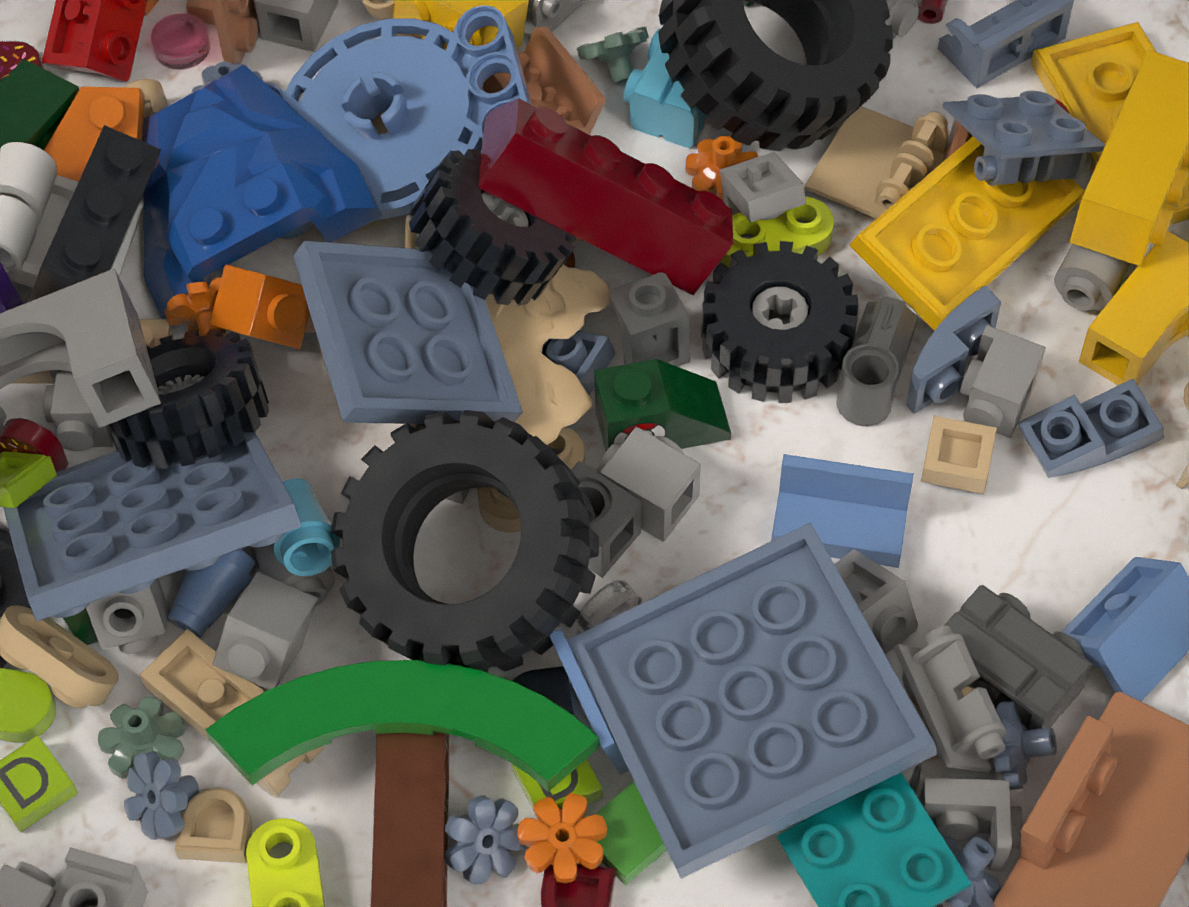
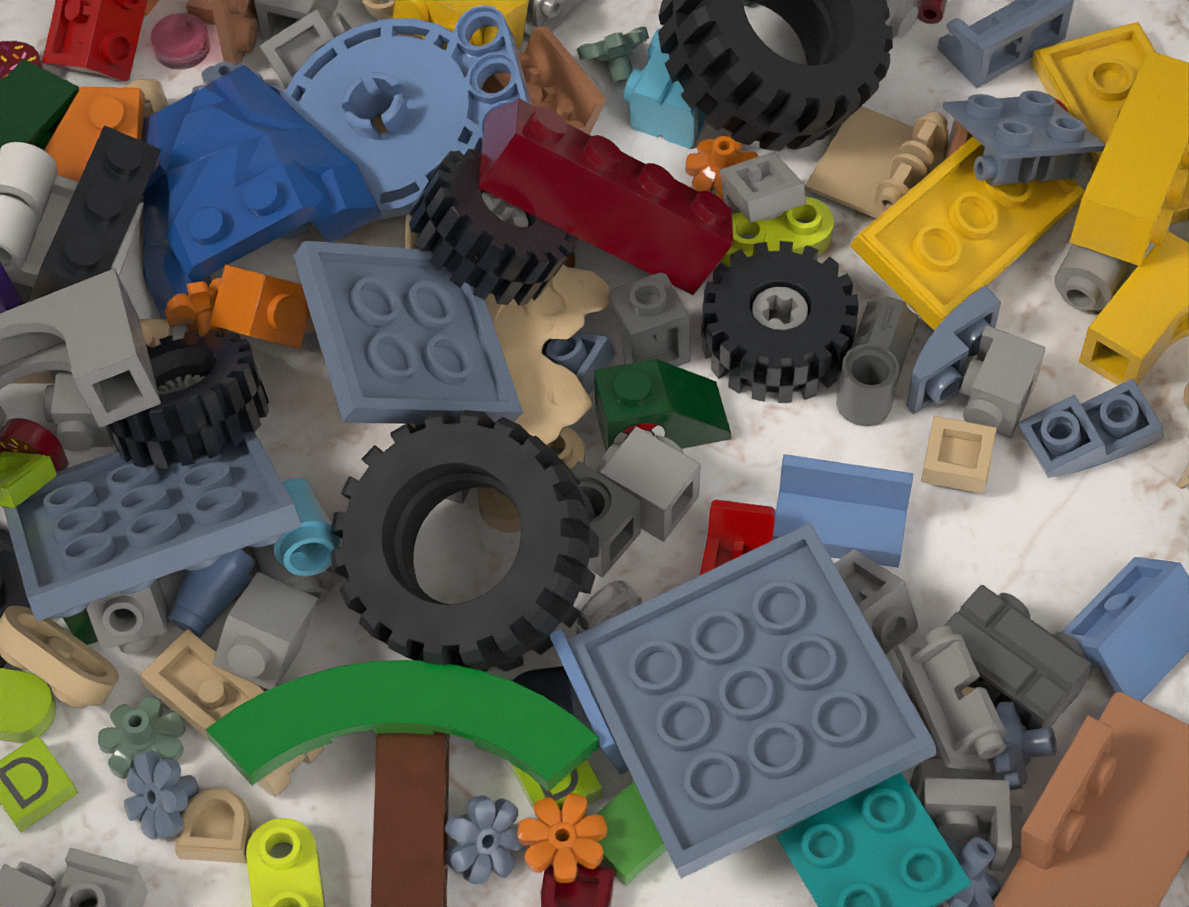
none -> light grey bracket [259,8,352,89]
none -> red bracket [699,500,776,576]

